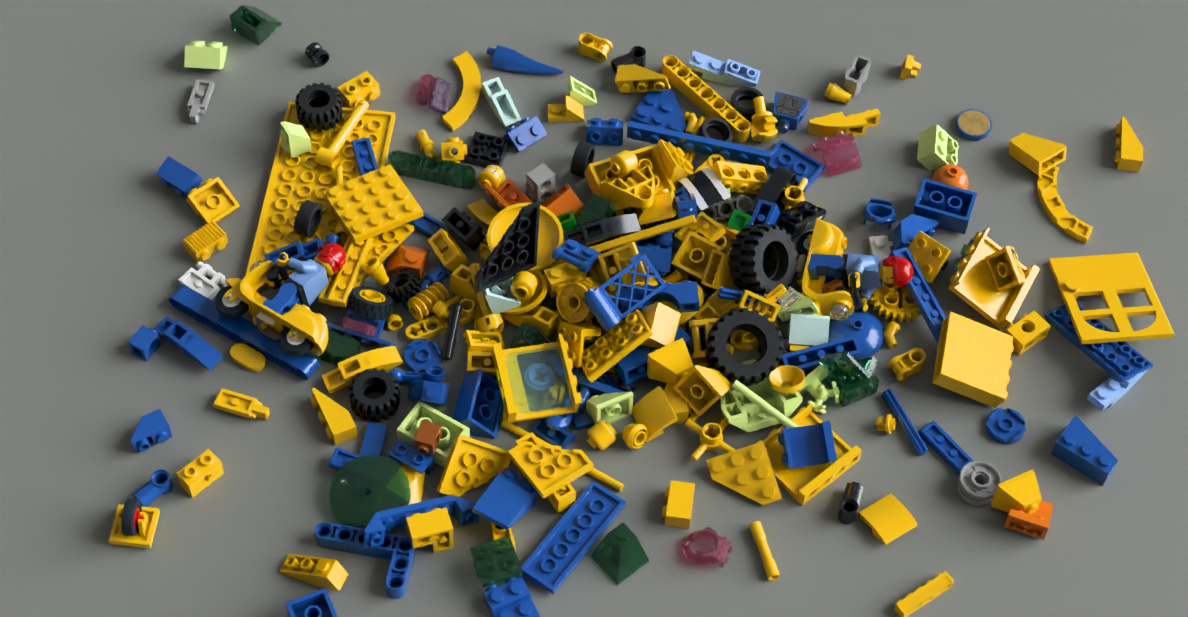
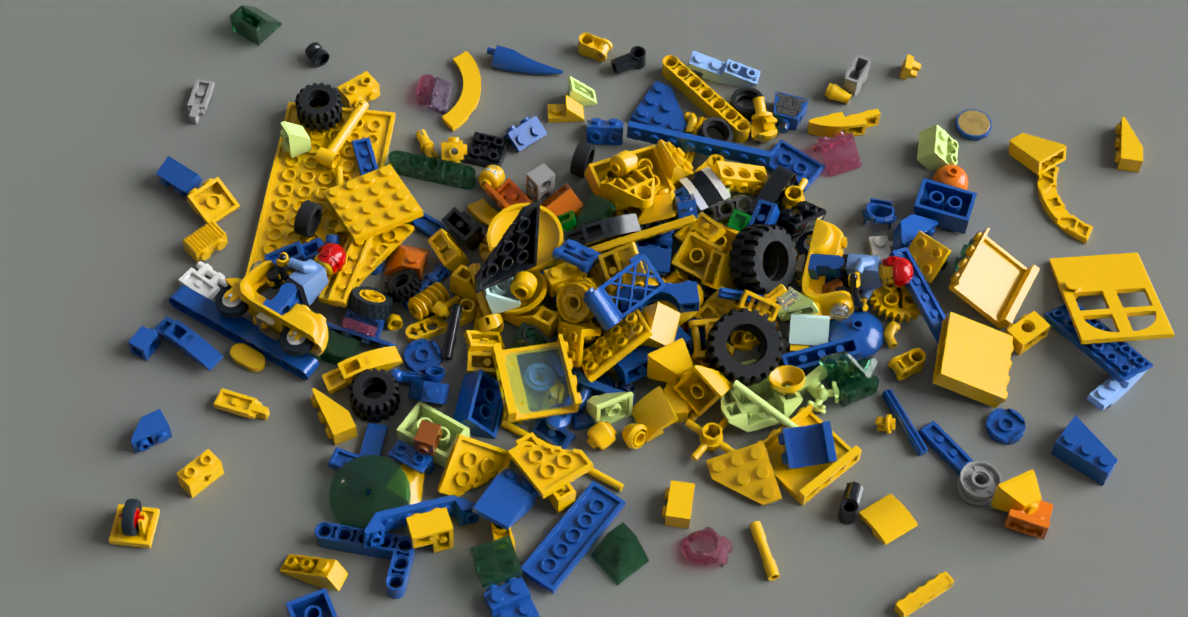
blue piece [133,469,173,507] -> none
yellowish green slope [184,41,228,69] -> none
yellow cone [364,257,390,286] -> none
light aqua slope [481,77,521,127] -> none
yellow slope [615,64,671,93] -> none
yellow slope [985,246,1026,293] -> none

